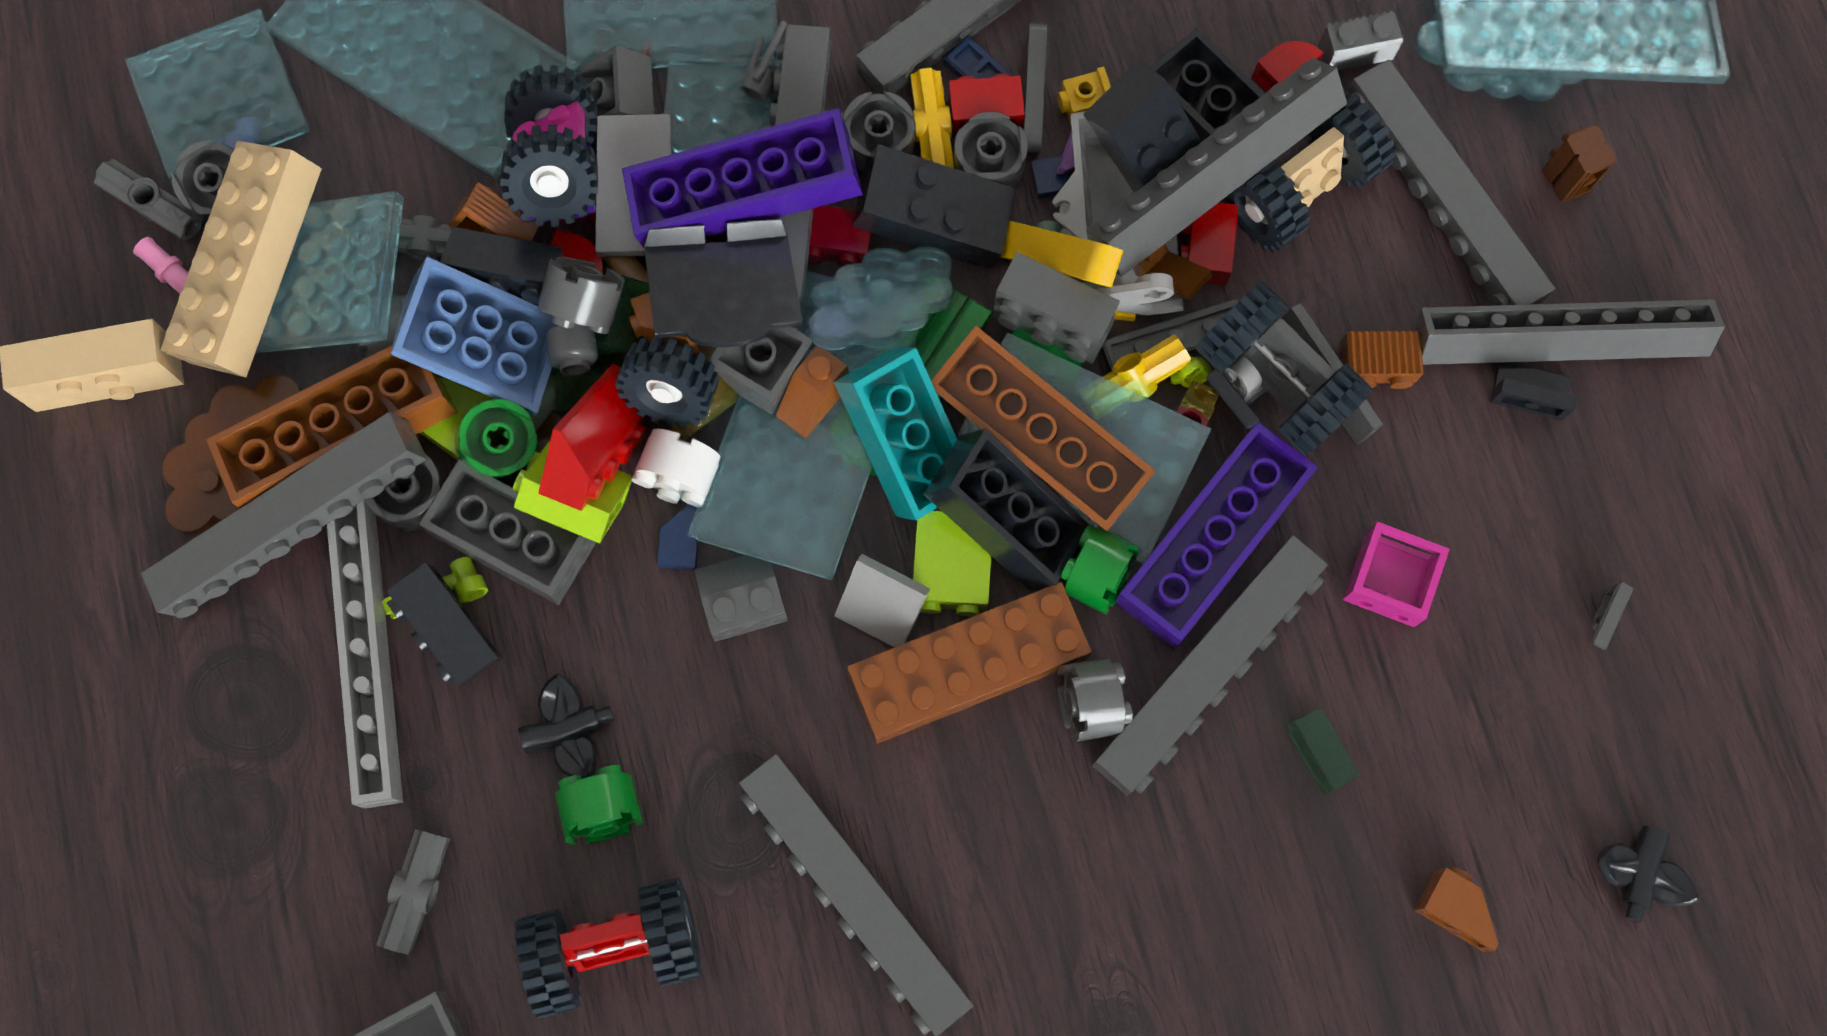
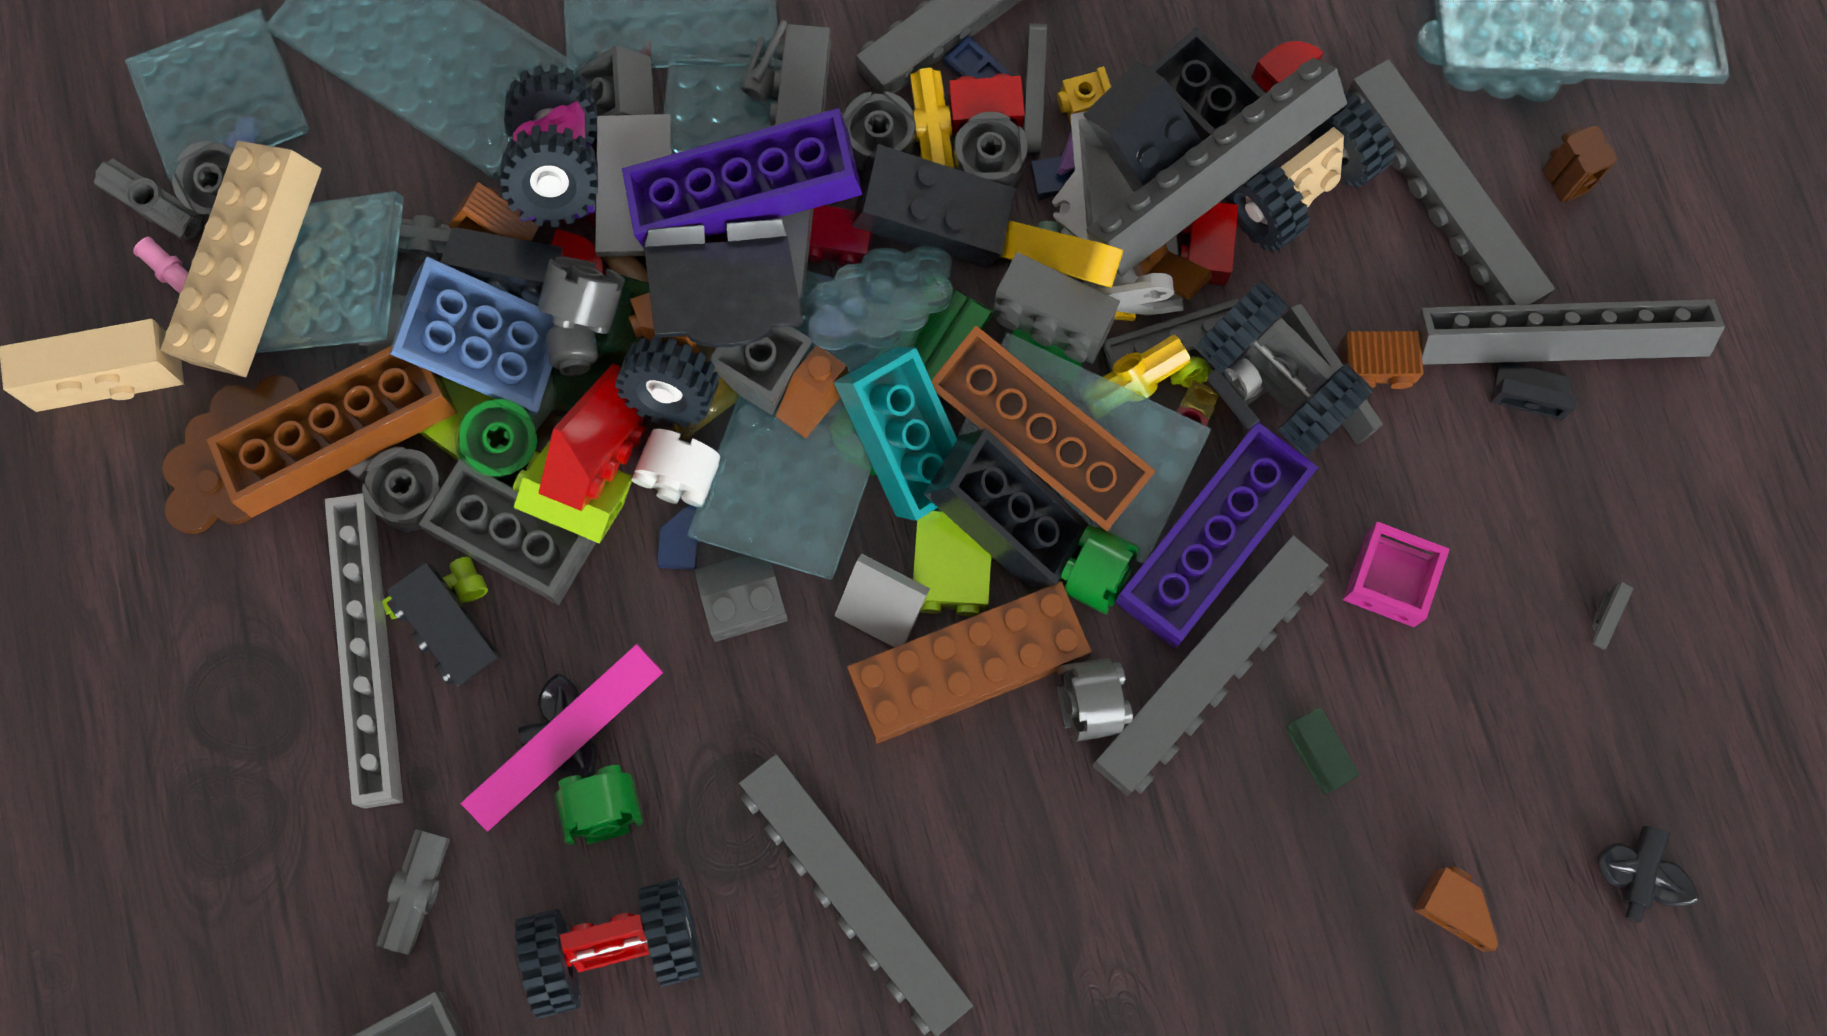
dark grey brick [141,412,427,618] -> none
dark grey brick [1317,10,1403,71] -> none
none -> dark pink tile [460,643,664,832]

